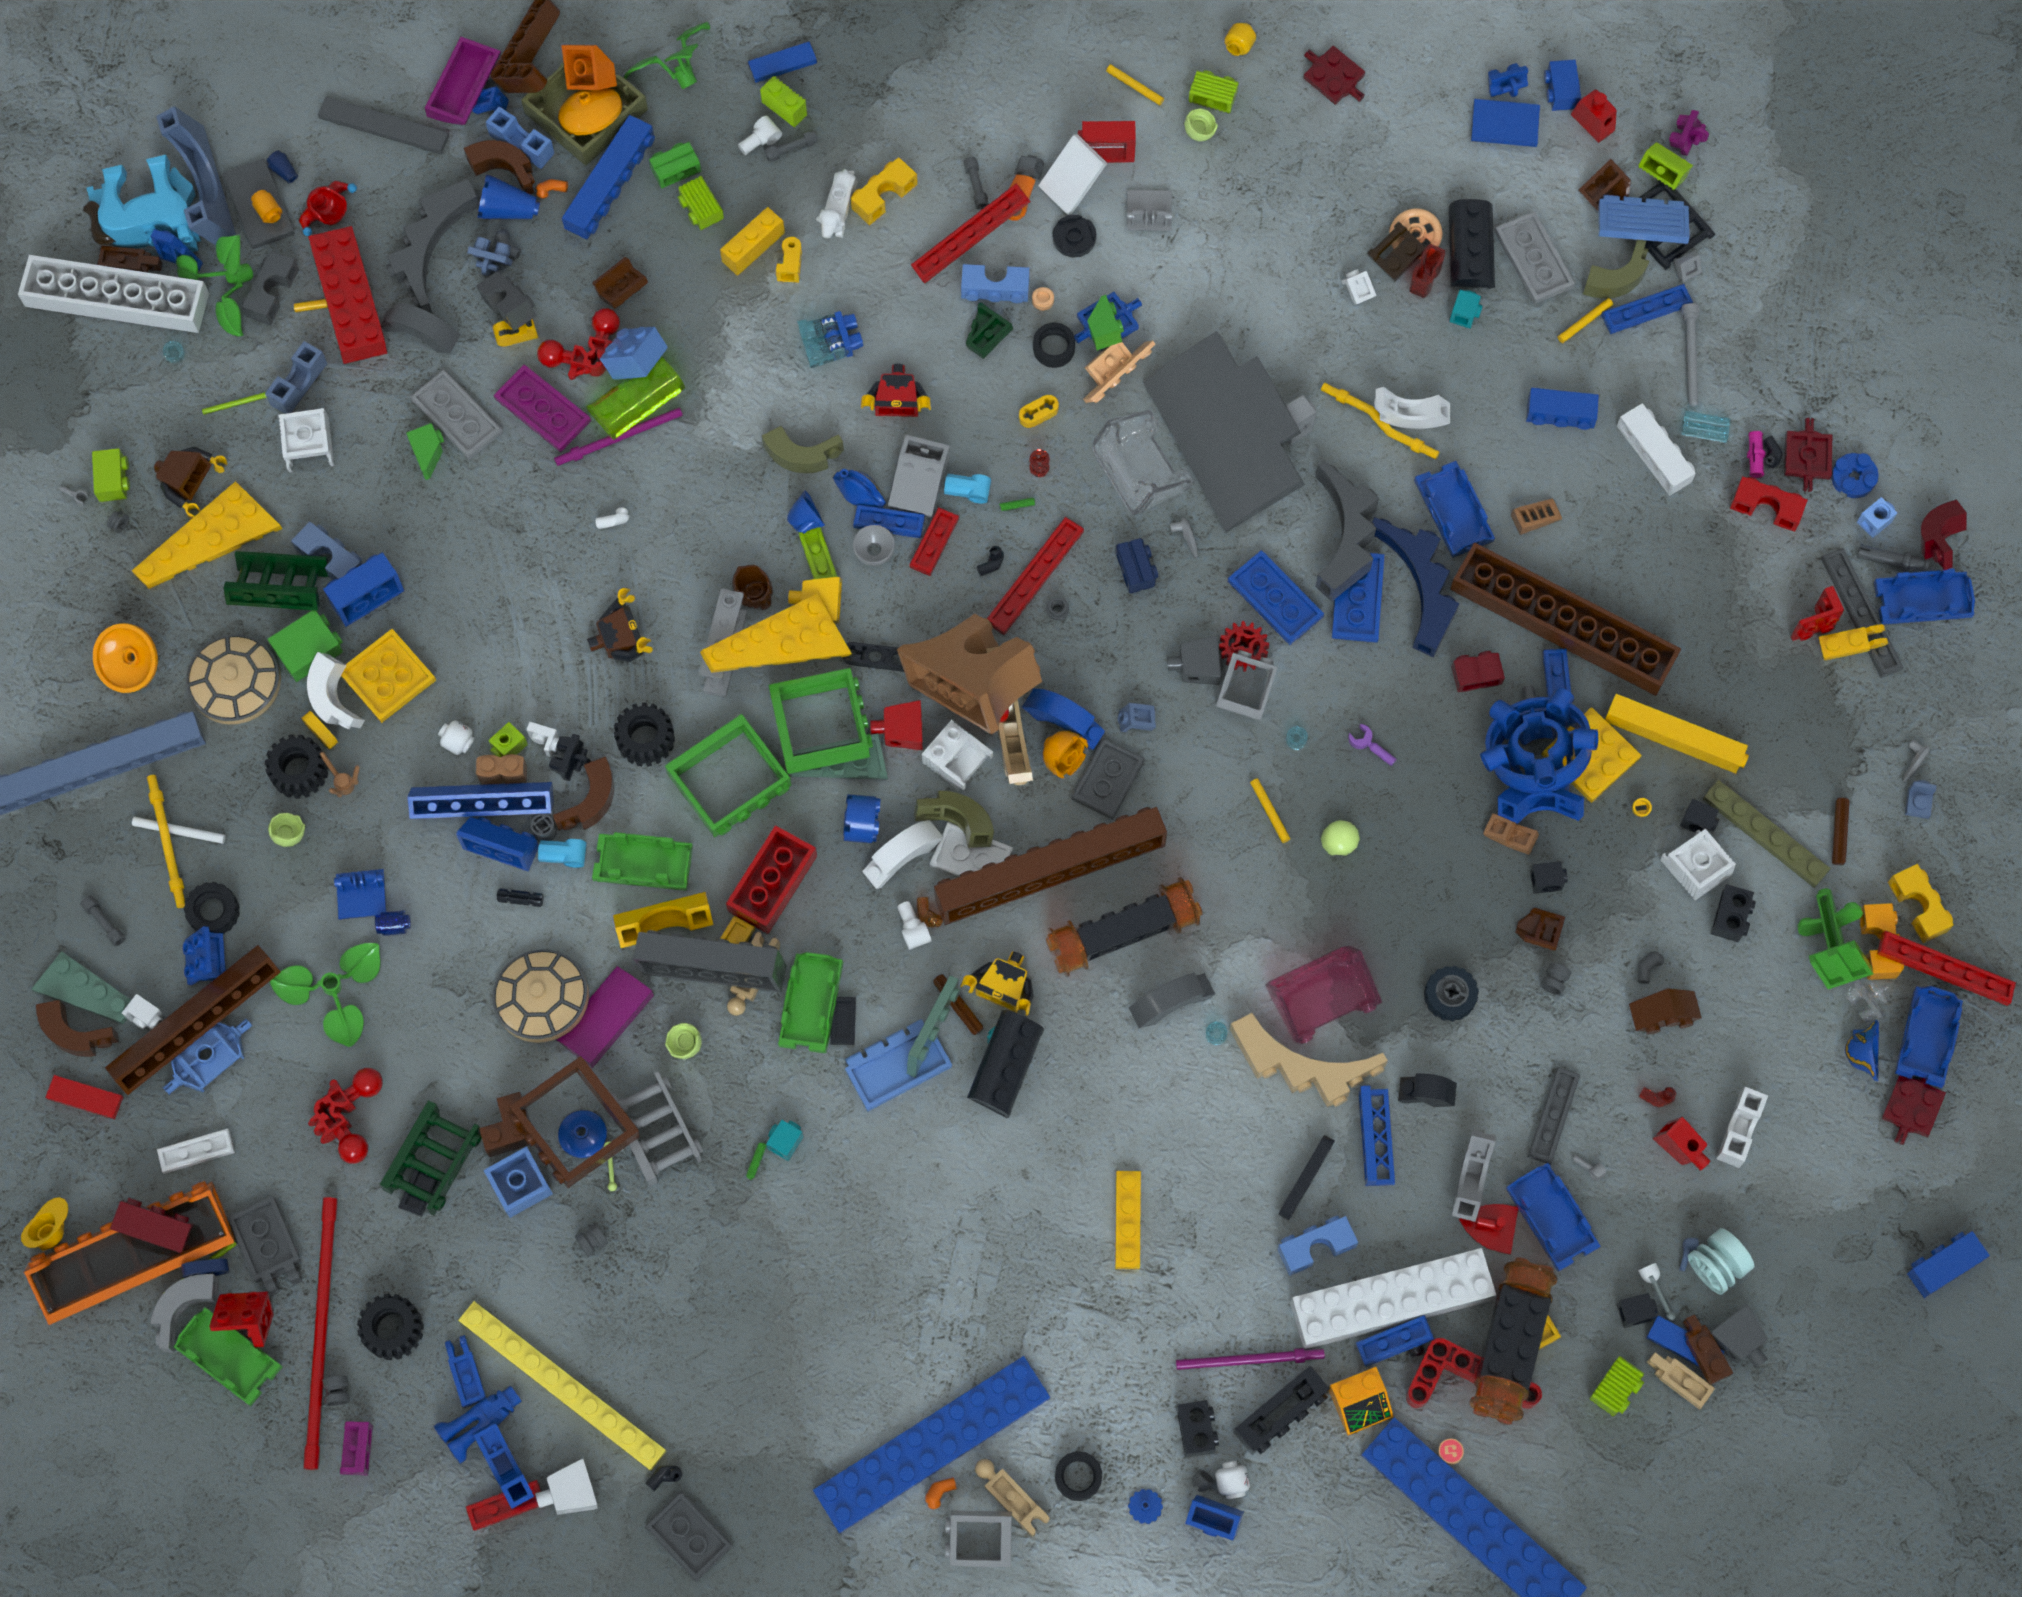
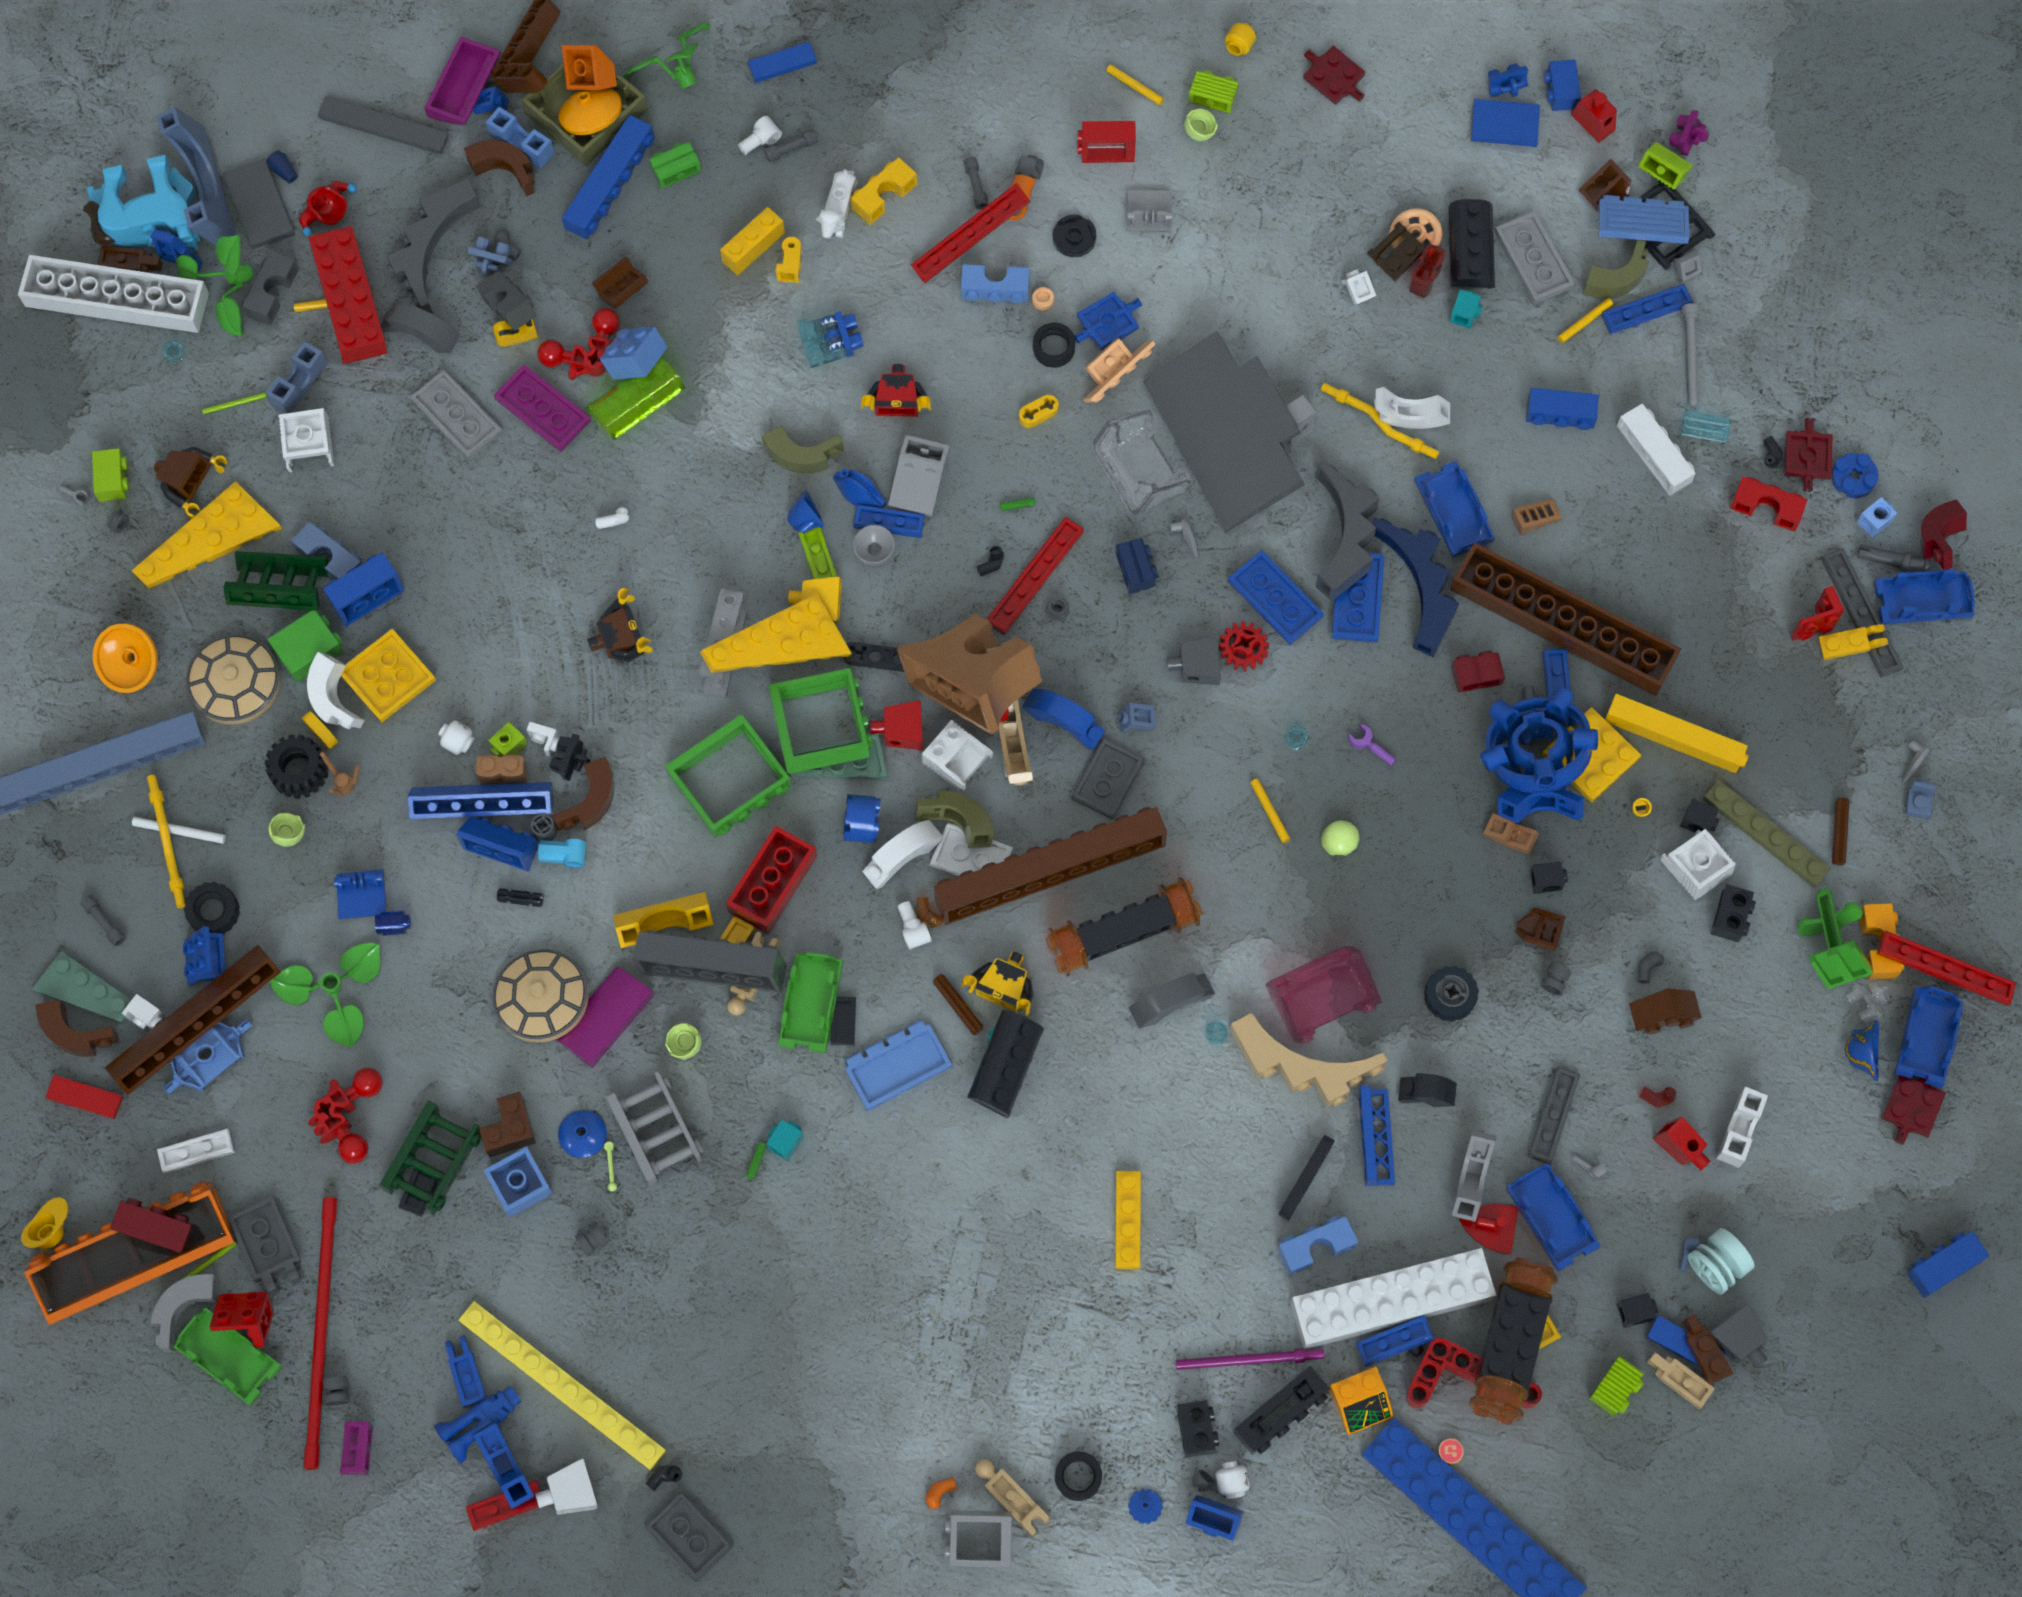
dark blue beam [181,1258,229,1278] -> none
light orange brick [251,190,282,223] -> none
black tyre [357,1294,424,1360] -> none
bright green slope [406,423,444,480] -> none
blue cone [477,175,540,219] -> none
reddish brown window [509,1056,639,1188] -> none
orange arm [536,179,568,198] -> none
magenta bar [554,408,683,466] -> none
bright green piece [592,832,693,891] -> none
black tyre [614,703,675,767] -> none
lime brick [677,176,724,230] -> none
reddish brown hair [732,565,773,610] -> none
lime brick [760,76,807,127] -> none
blue plate [813,1356,1051,1534] -> none
sand green wing [907,976,960,1077] -> none
red tile [909,507,959,576] -> none
medium azure piece [944,474,992,504] -> none
dark green wing [966,302,1013,359] -> none
clear red bush [1029,449,1050,477] -> none
white tile [1038,134,1107,215] -> none
light orange cylinder [1043,730,1088,778] -> none
bright green slope [1087,295,1124,351] -> none
light grey window [1216,650,1277,720] -> none
hinge [1638,1263,1676,1321] -> none
dark pink pin [1747,431,1766,478] -> none
yellow arch [1887,864,1954,944] -> none

